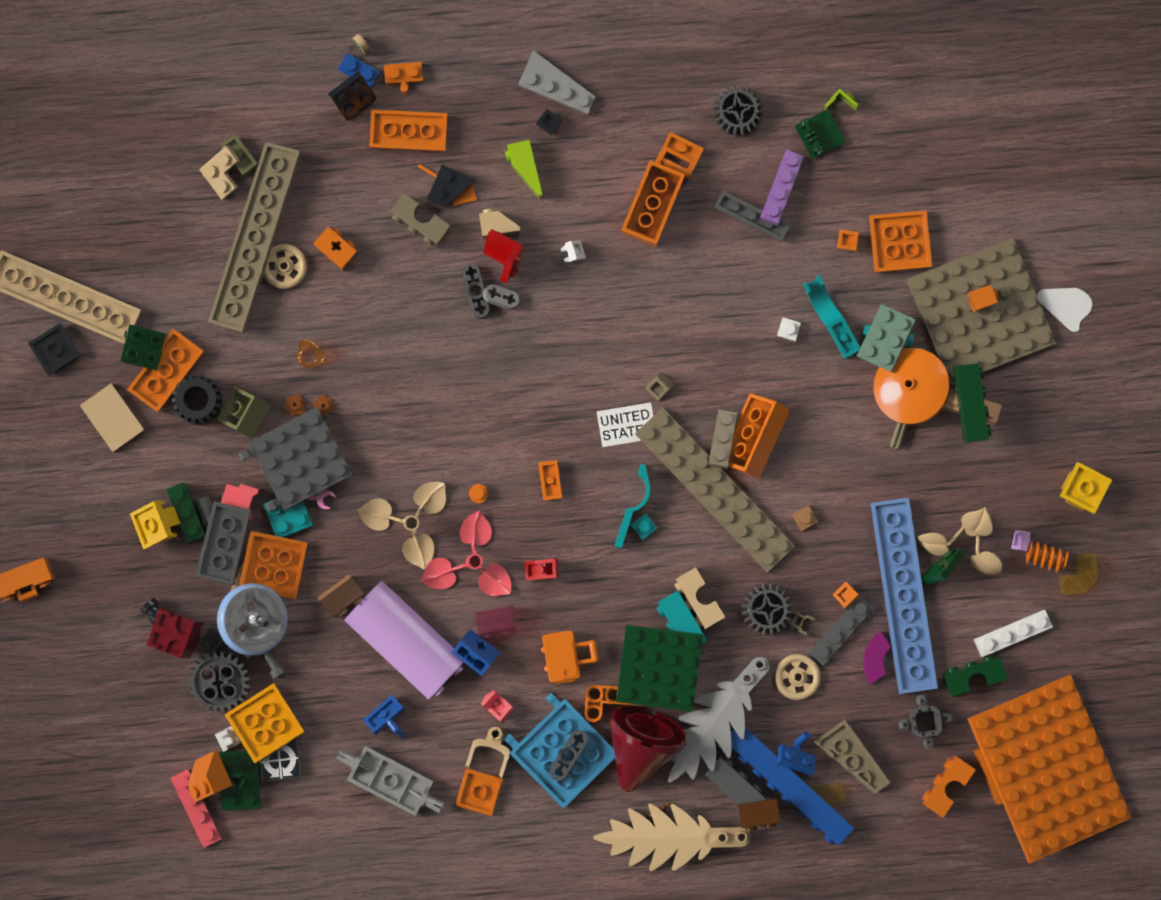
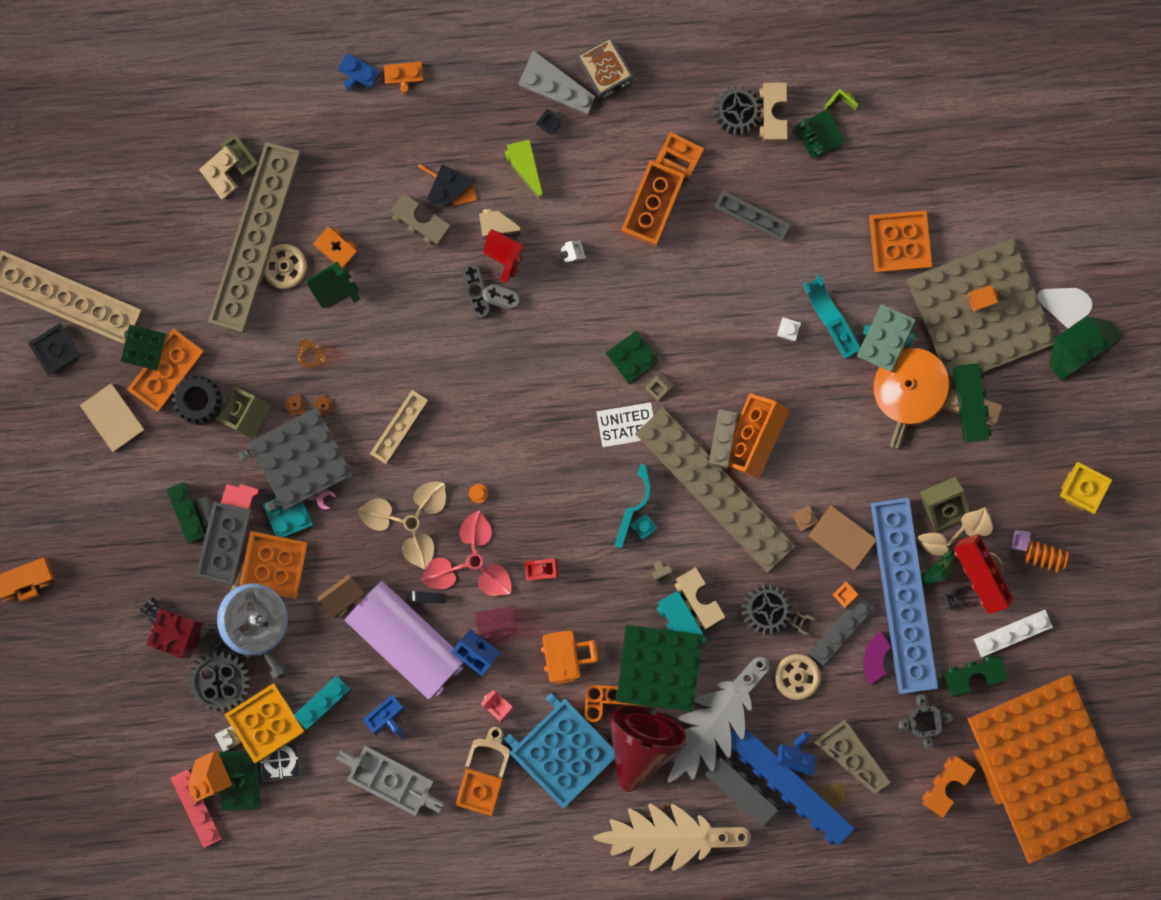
yellow panel [130,500,180,549] -> none
black plate [328,71,377,121] -> none
tan tile [352,34,370,55] -> none
orange plate [369,110,448,152] -> none
orange plate [538,460,562,501] -> none
dark grey beam [549,730,588,781] -> none
reddish brown brick [737,798,780,831] -> none
medium lavender plate [760,150,804,226] -> none
orange plate [837,229,859,252] -> none
clear yellow plate [1058,553,1098,595] -> none
none -> teal brick [293,676,351,730]
none -> dark green bracket [306,261,361,308]
none -> tan plate [370,390,428,464]
none -> black beam [409,591,446,604]
none -> brick [577,37,633,99]
none -> dark green plate [605,330,659,384]
none -> dark tan tile [651,561,674,586]
none -> tan arch [759,83,787,143]
none -> medium nougat tile [808,505,876,570]
none -> olive slope [920,477,970,532]
none -> black piece [942,586,970,611]
none -> red brick [954,534,1014,614]
none -> dark green wedge [1049,316,1122,381]

